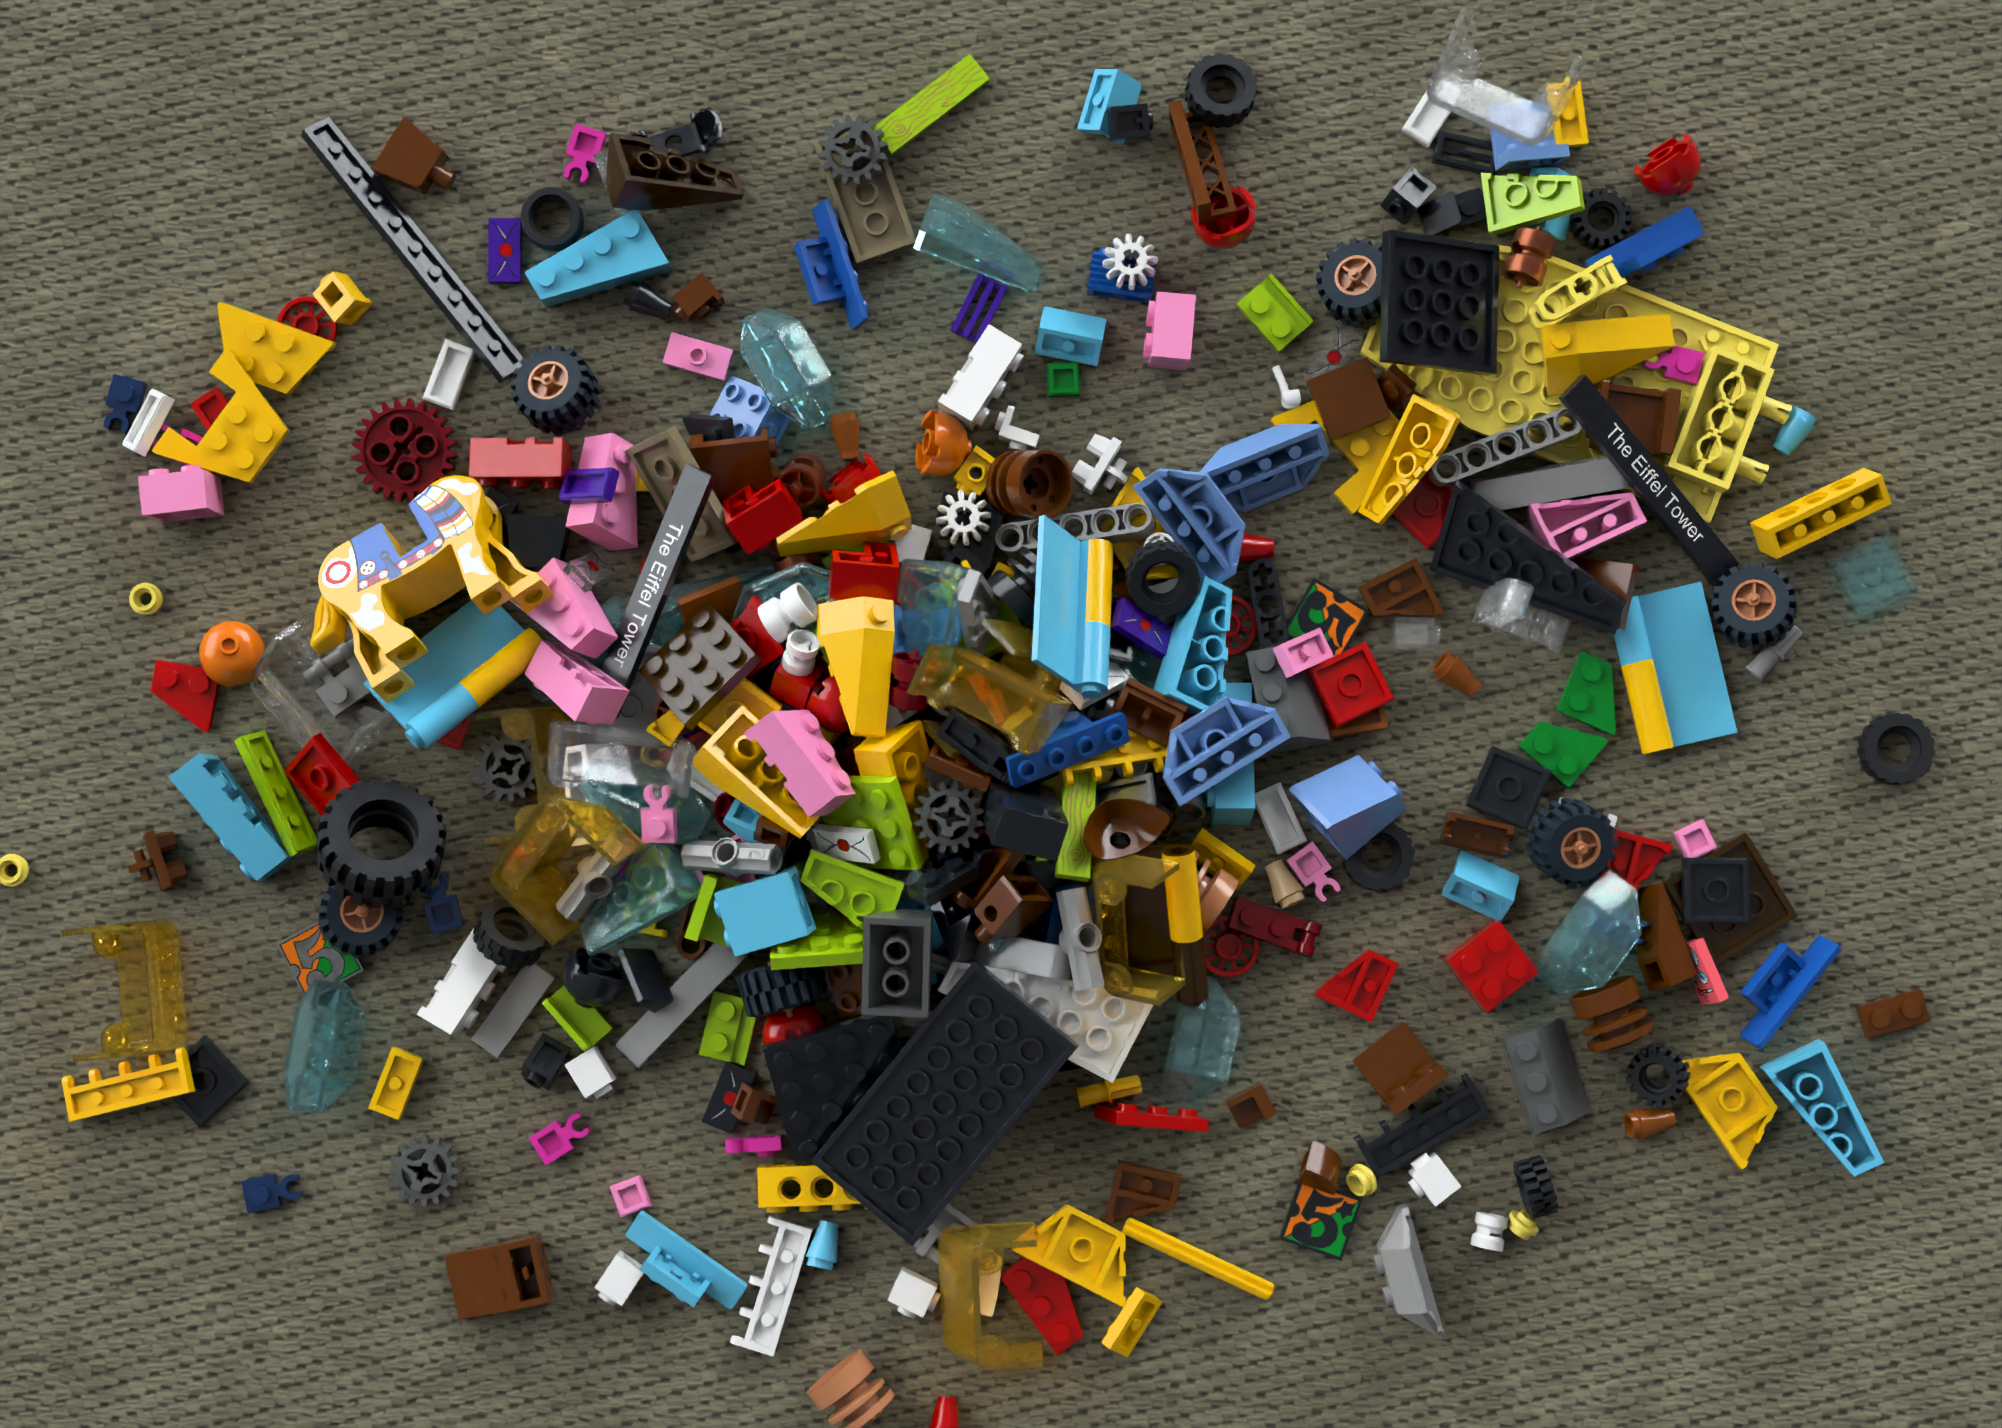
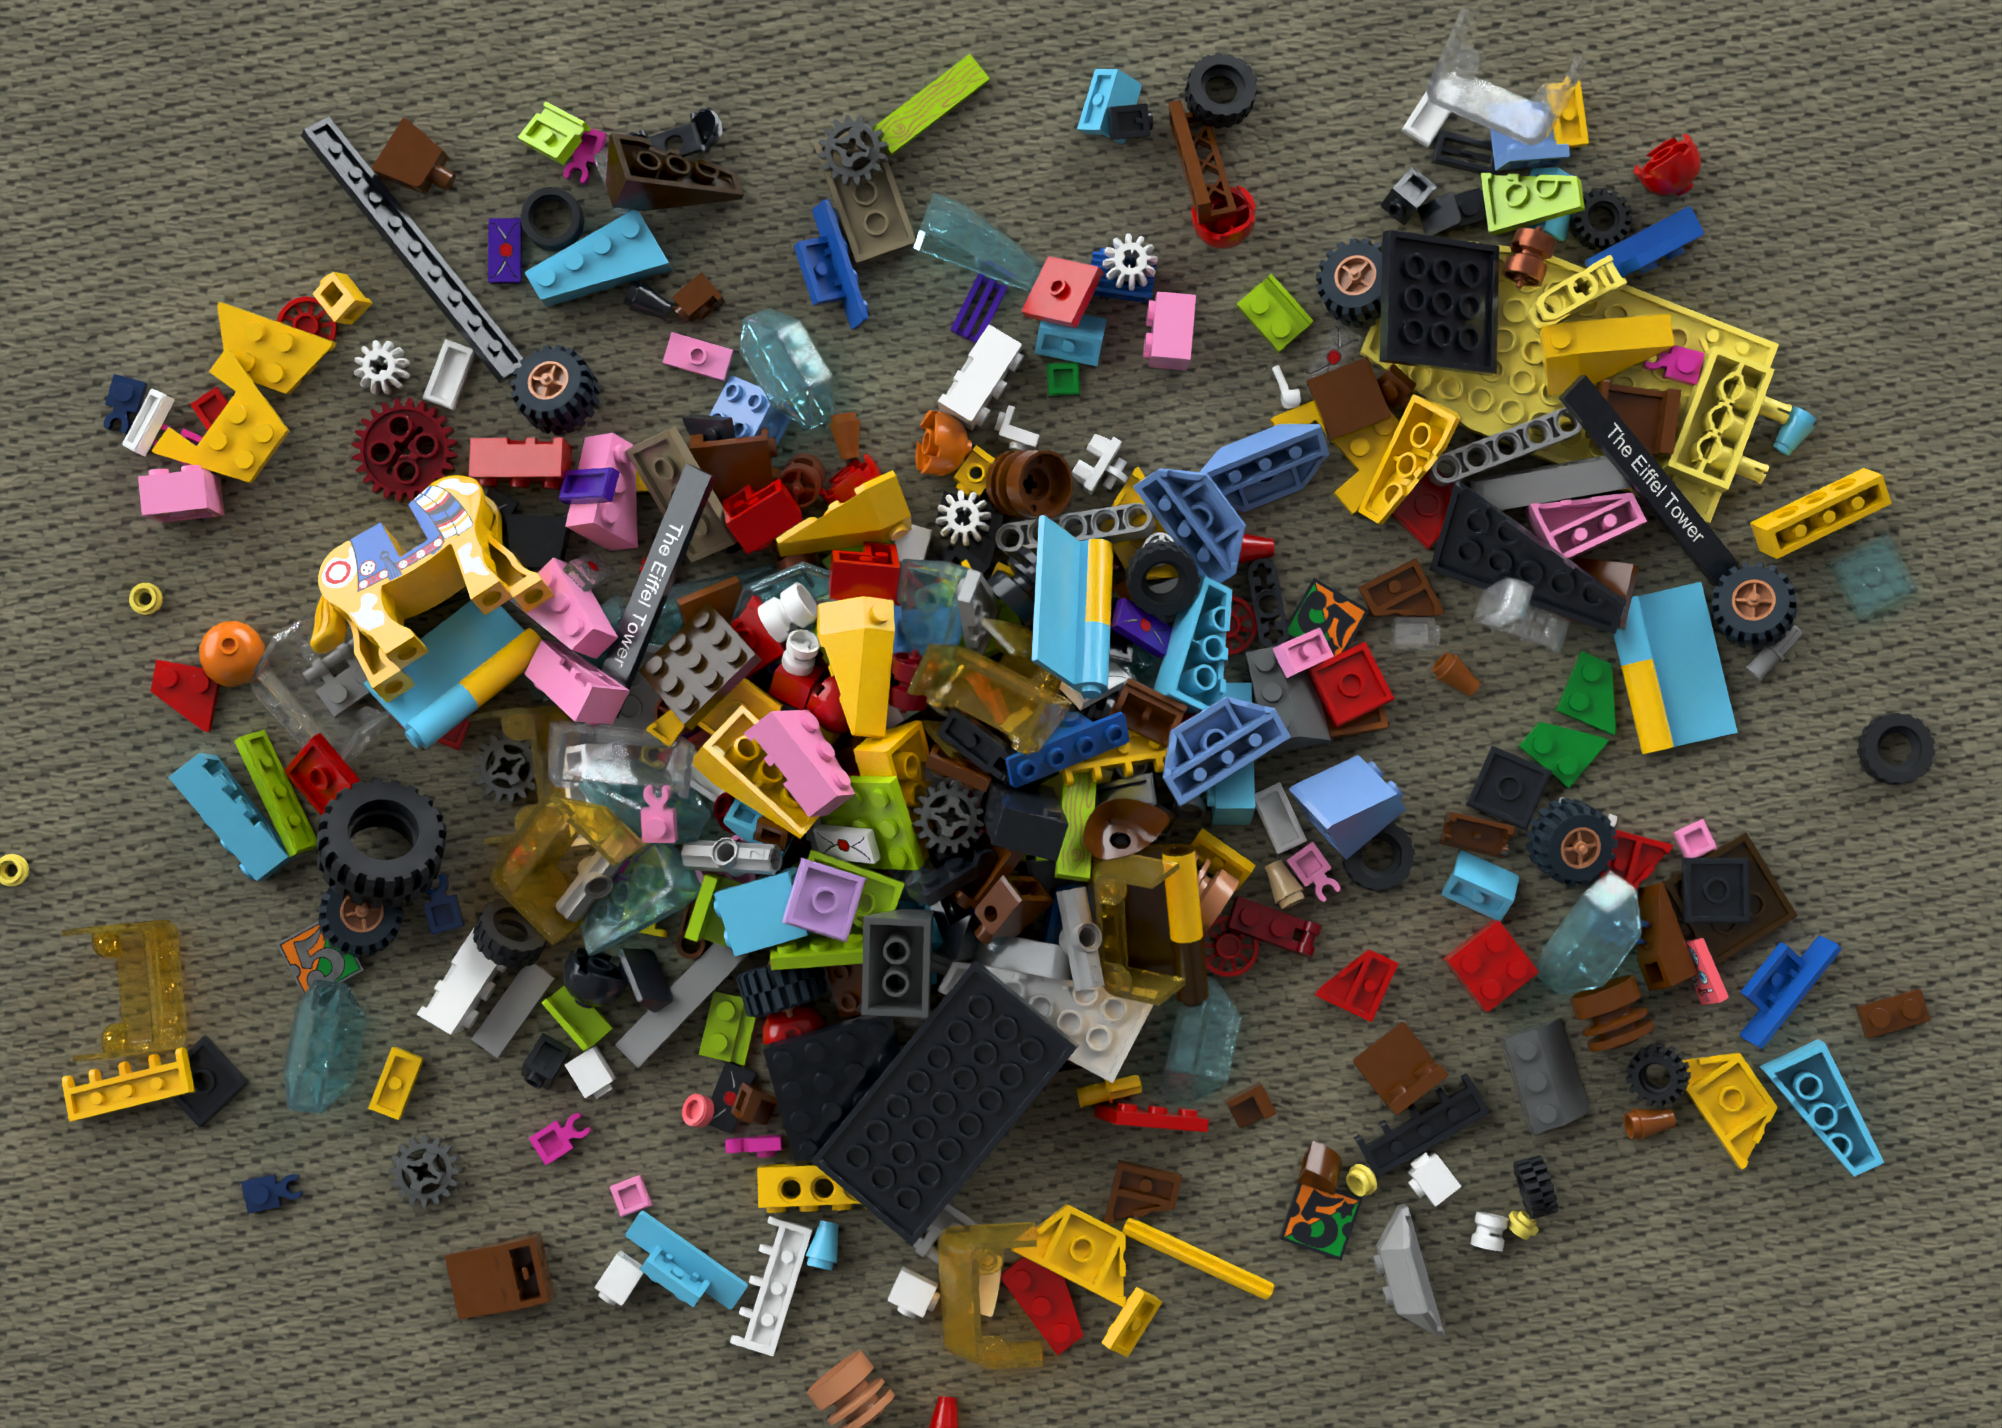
reddish brown hips [128,830,188,892] -> none
none -> white gear [354,340,410,395]
none -> plate [518,102,591,165]
none -> coral tile [682,1094,714,1128]
none -> lavender tile [782,858,866,942]
none -> plate [1021,256,1104,329]

